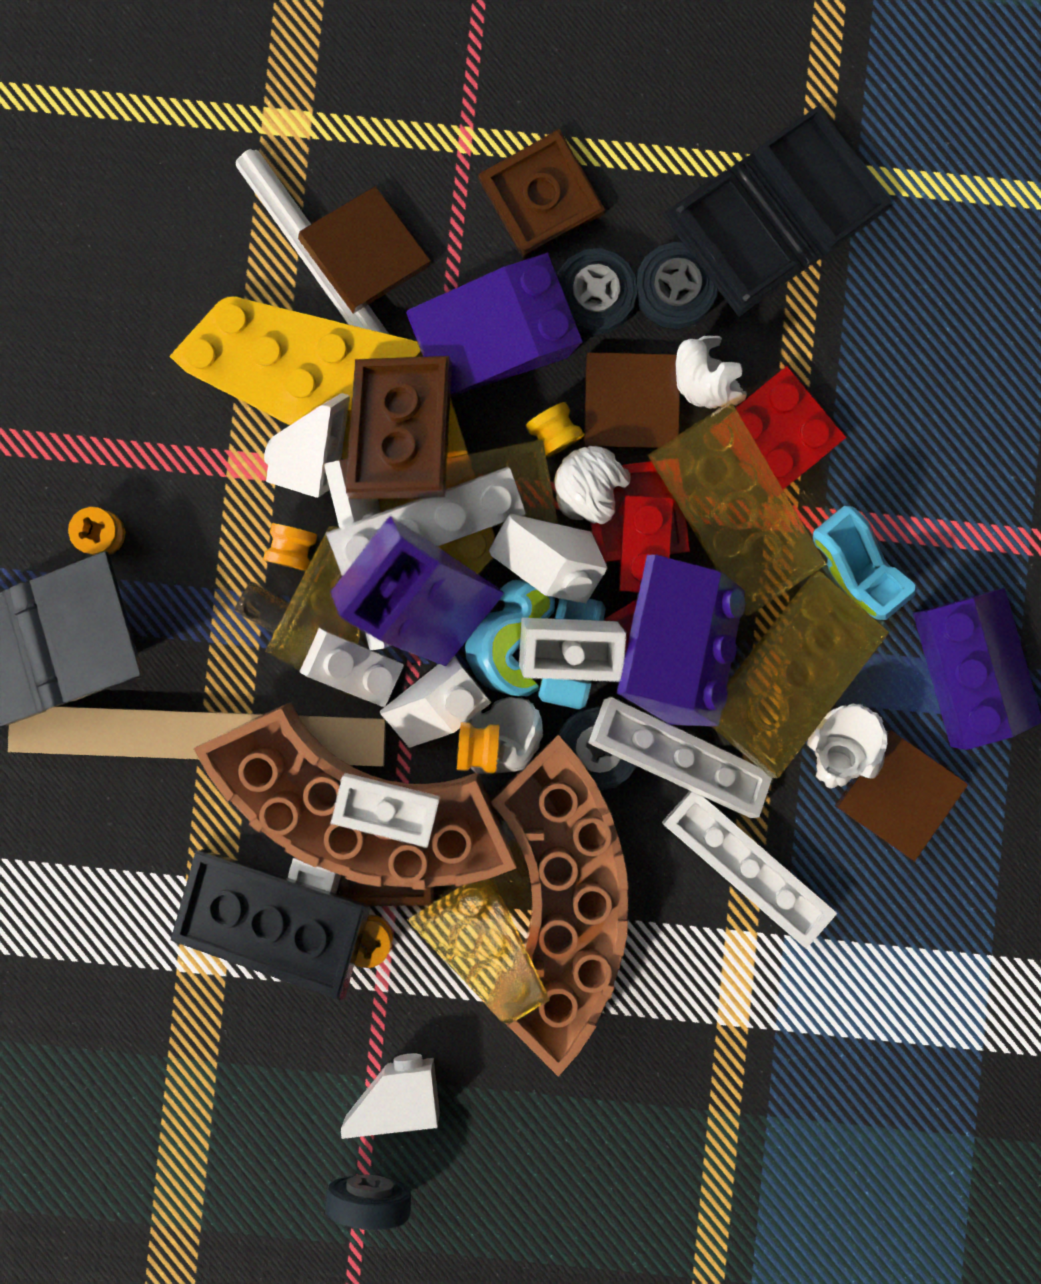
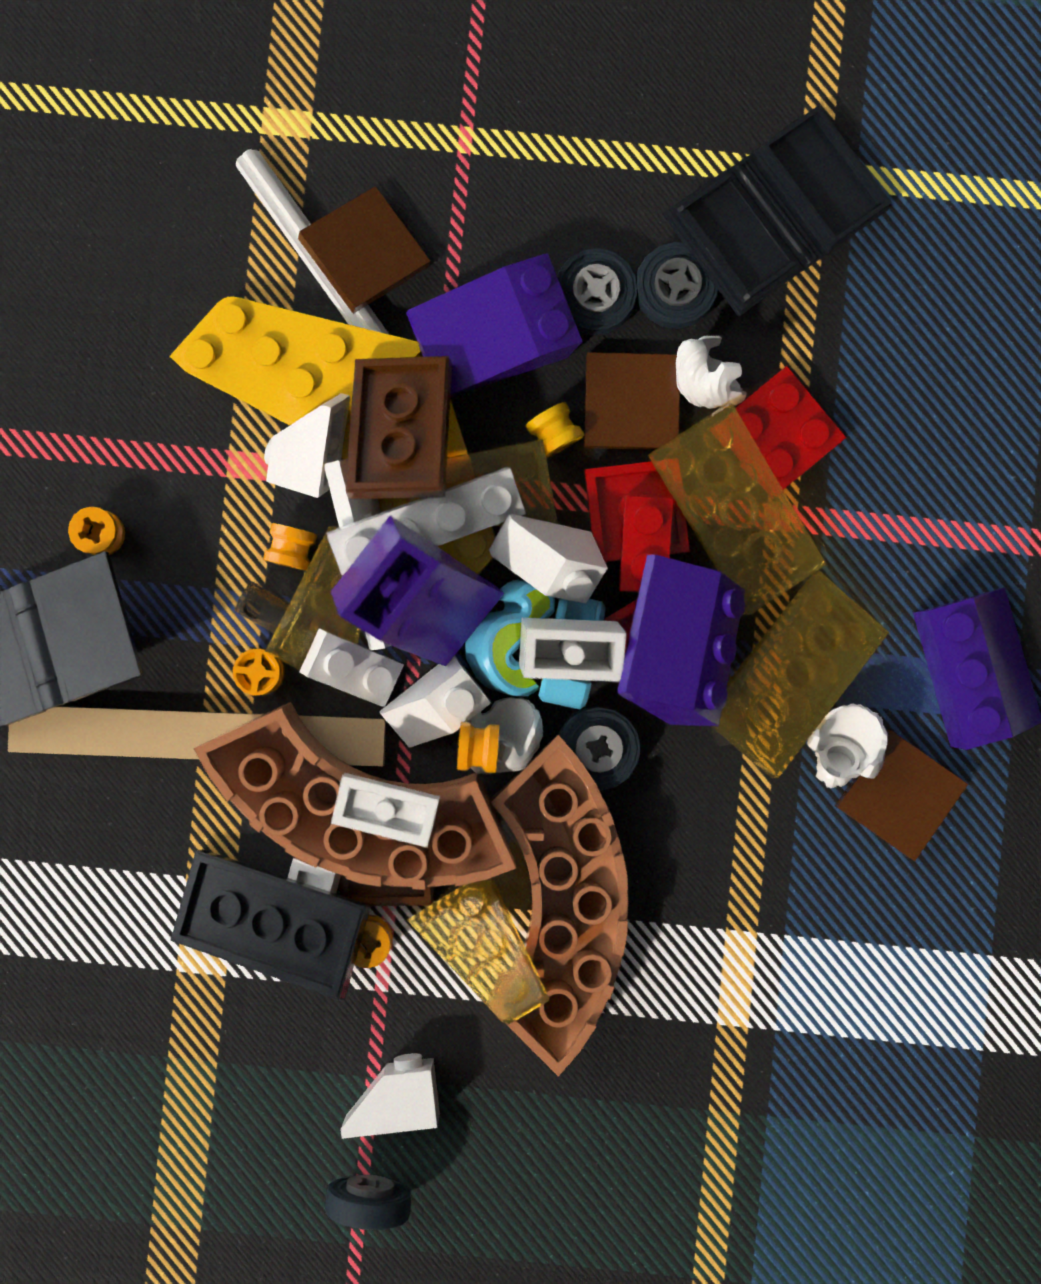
reddish brown tile [478,129,605,259] -> none
white hair [554,445,631,525] -> none
white plate [588,697,773,818] -> none
white plate [662,790,837,949] -> none
medium azure animal [813,506,916,620] -> none
none -> light orange wheel [233,649,285,696]

